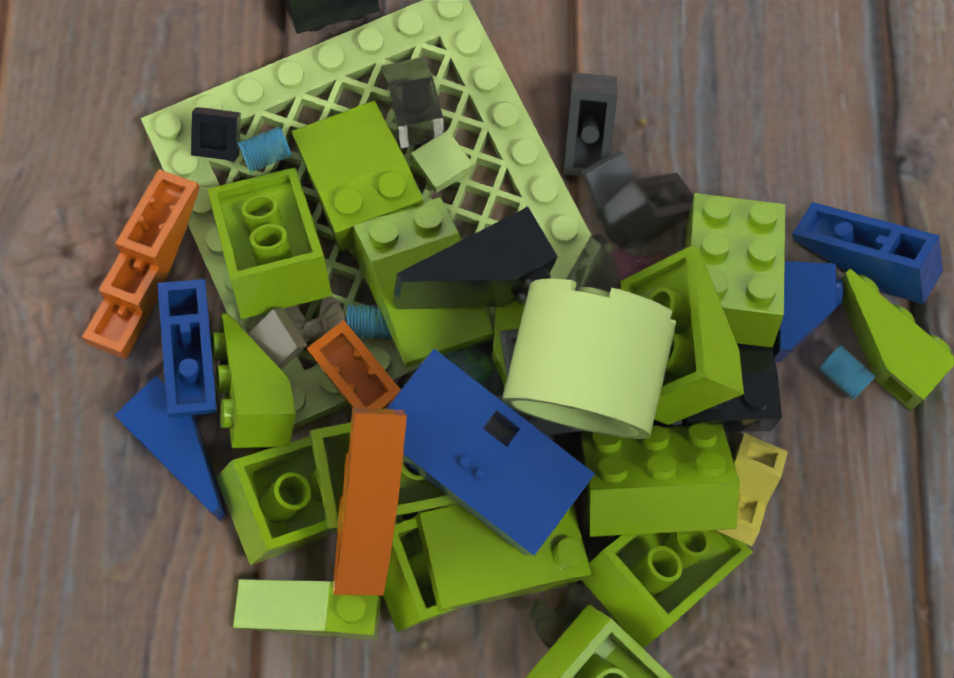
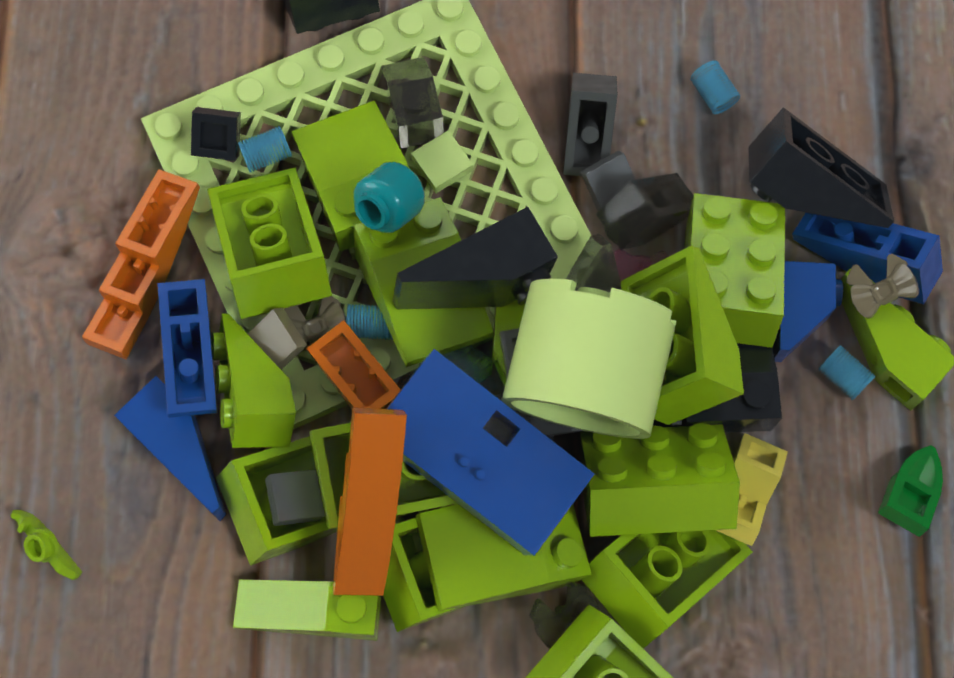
none -> lime piece [10,510,82,580]
none -> dark grey tile [265,469,325,526]
none -> teal head [353,162,425,233]
none -> medium azure piece [690,60,740,114]
none -> black slope [748,107,894,228]
none -> dark tan piece [846,254,919,319]
none -> green plate [878,445,943,537]

